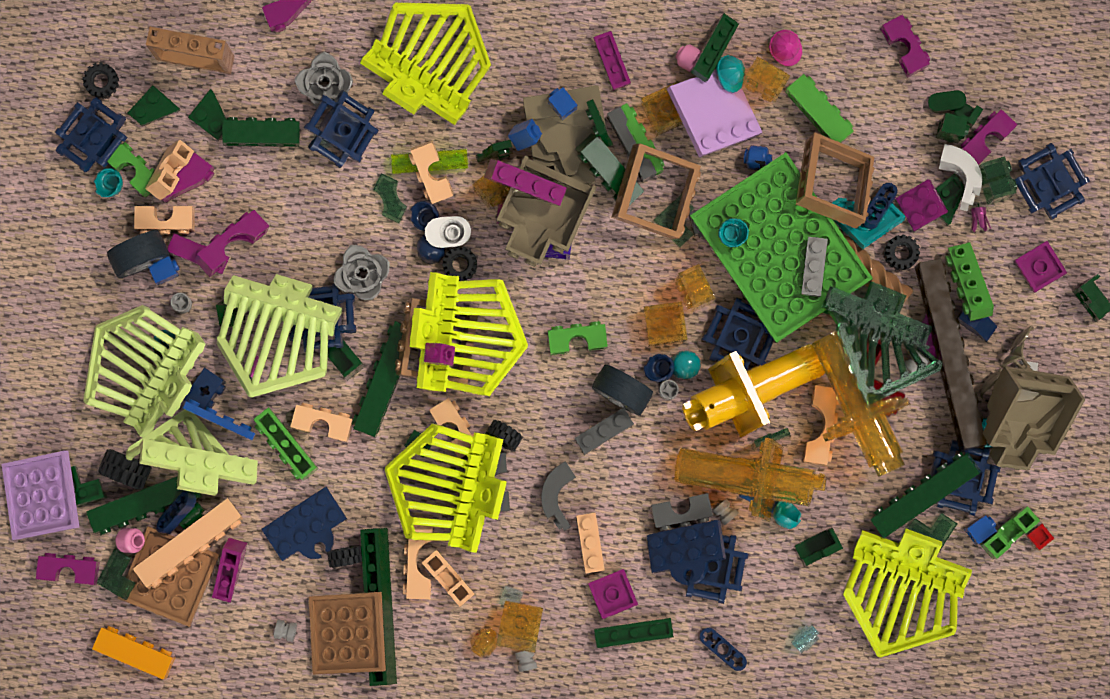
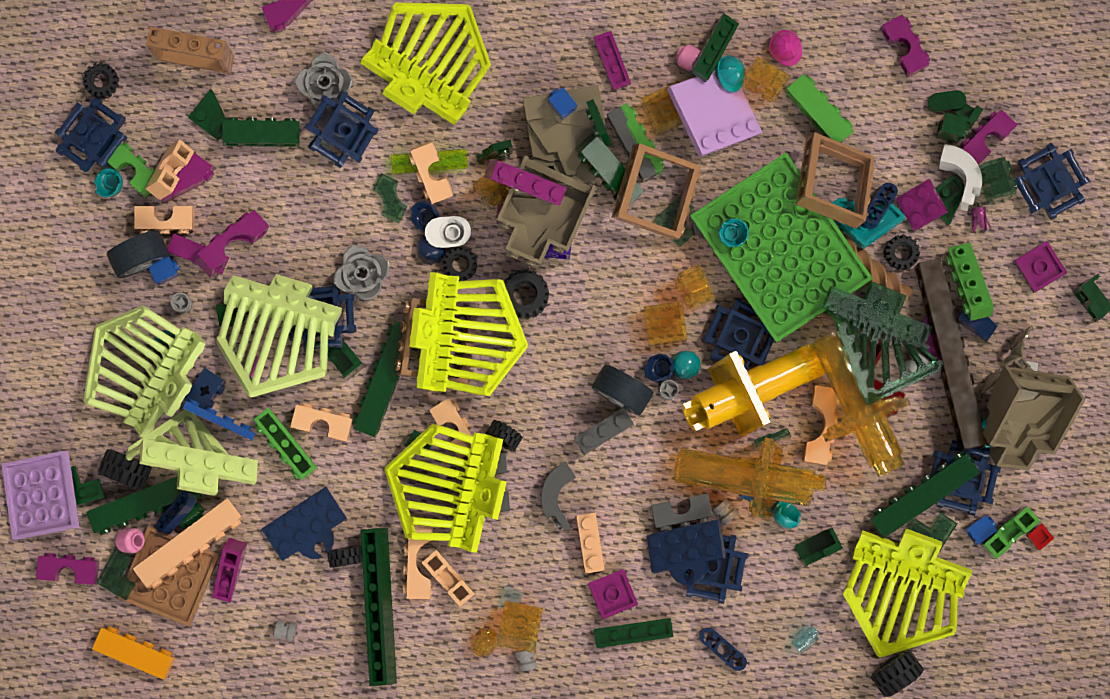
dark green wing [128,85,181,127] -> none
medium nougat plate [309,592,386,675] -> none
magenta brick [424,343,455,366] -> none
blue brick [508,119,542,151] -> none
bright green arch [548,321,608,355] -> none
blue head [744,145,772,170] -> none
light grey plate [801,237,828,297] -> none
none -> black tyre [504,269,549,319]
none -> black tyre [870,650,924,697]

